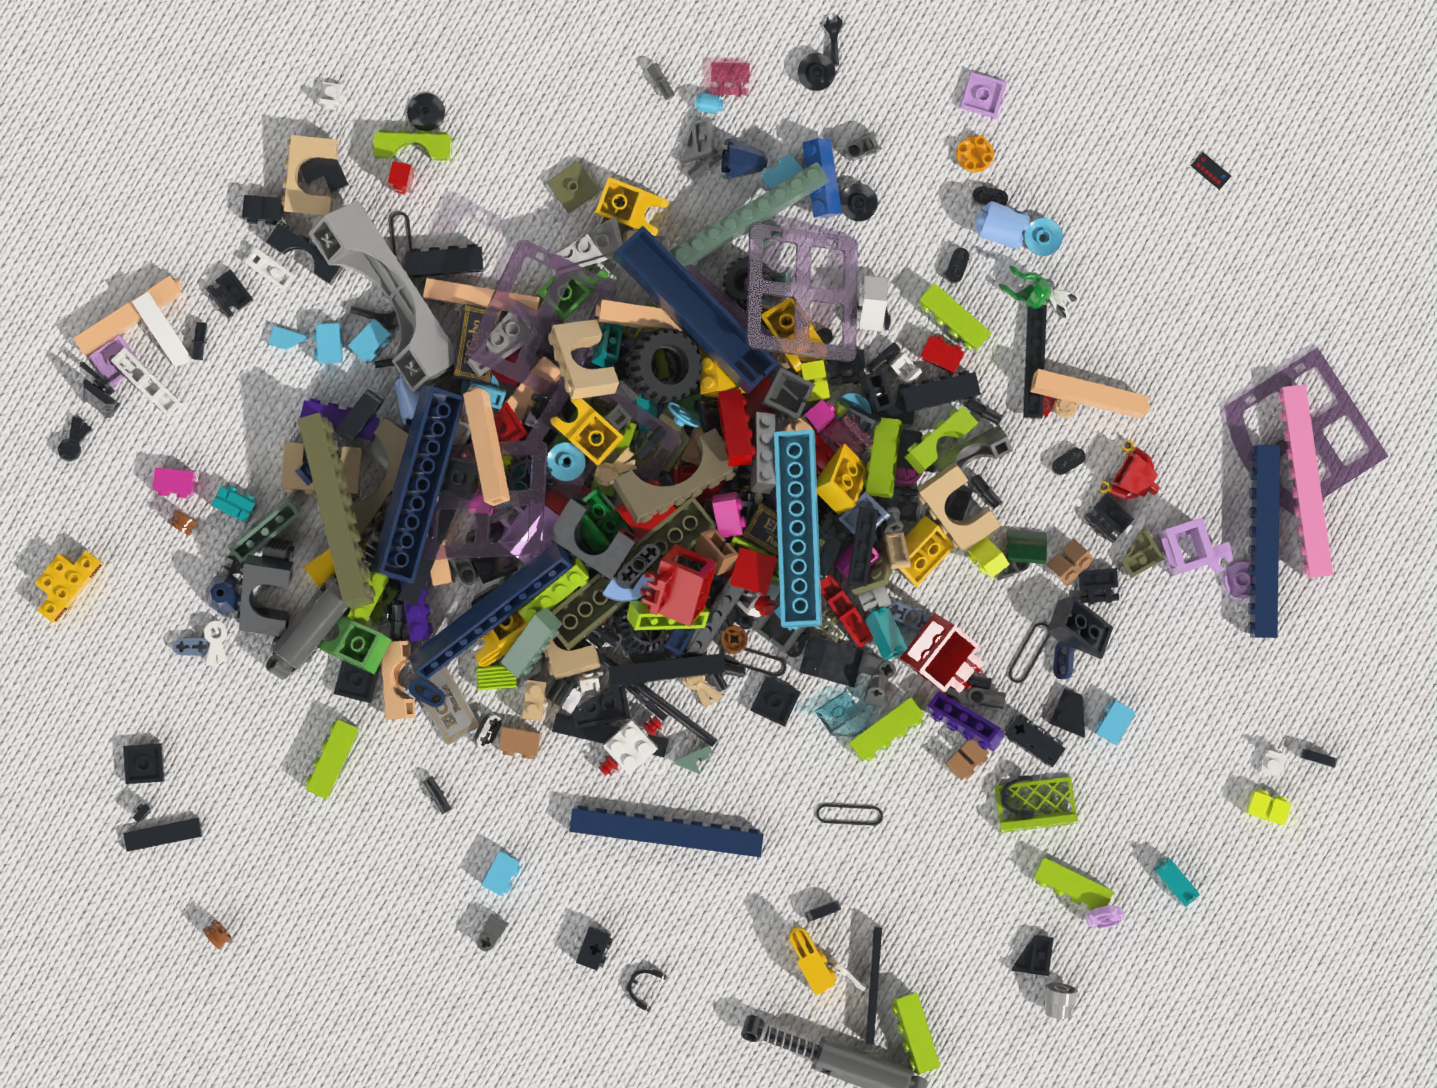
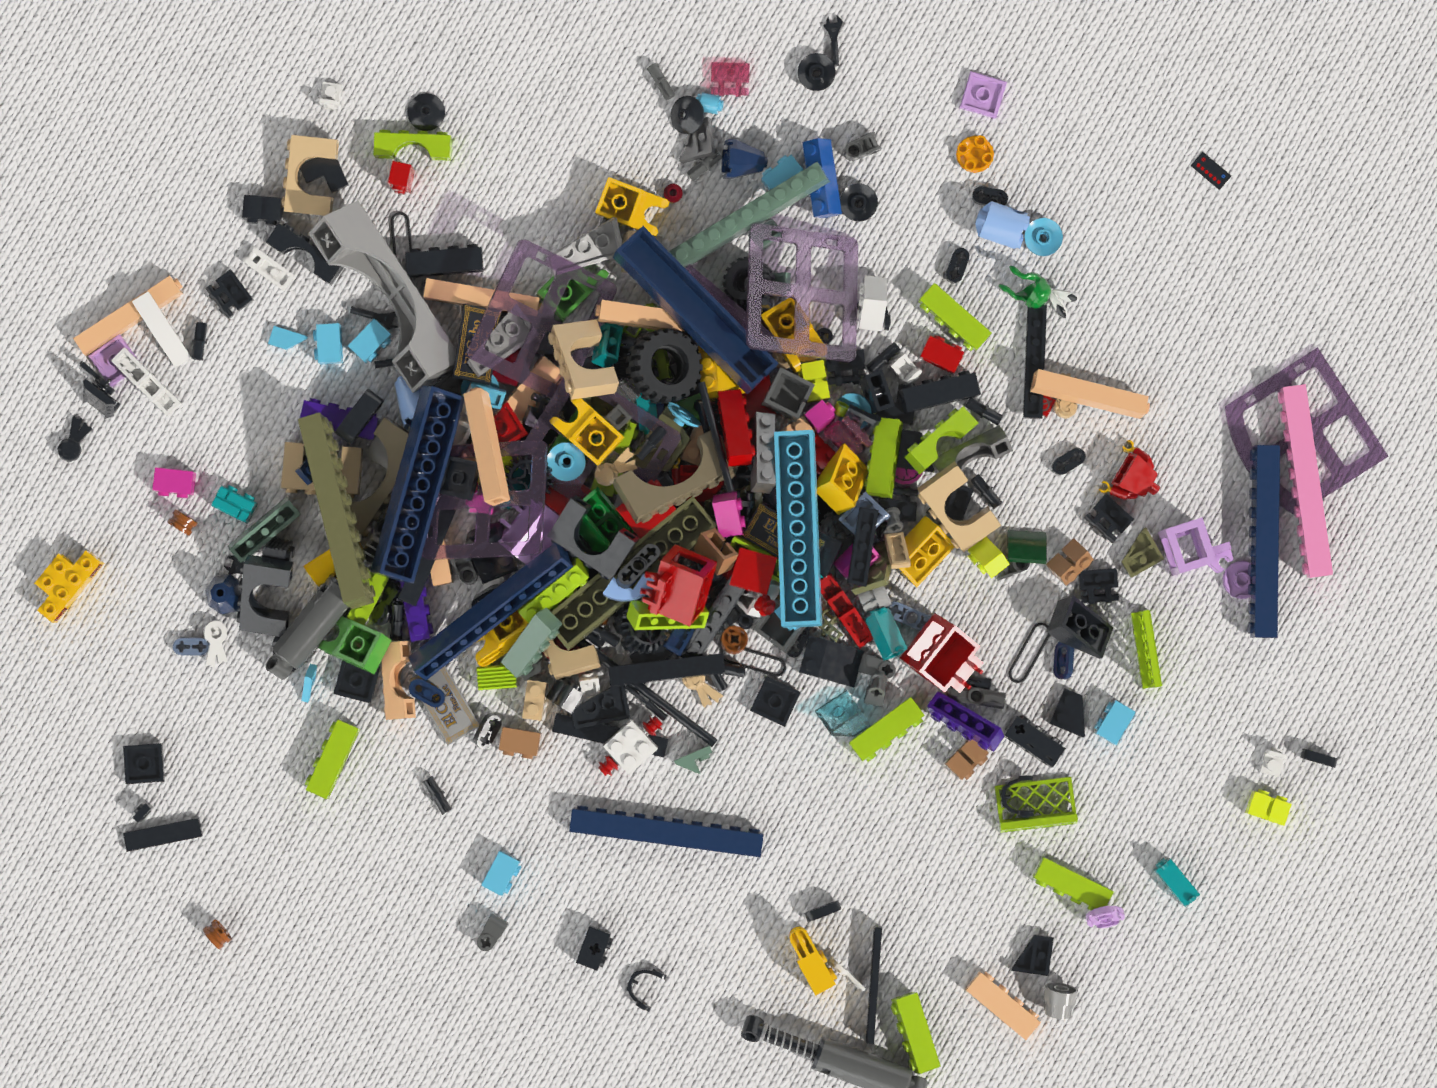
olive plate [547,160,600,214] -> none
black piece [816,804,883,826] -> none
none -> medium azure tile [301,663,317,703]
none -> dark red plate [664,184,683,203]
none -> black dish [671,96,704,134]
none -> black piece [698,382,735,493]
none -> light nougat brick [965,971,1041,1040]
none -> lime fence [1130,610,1162,689]

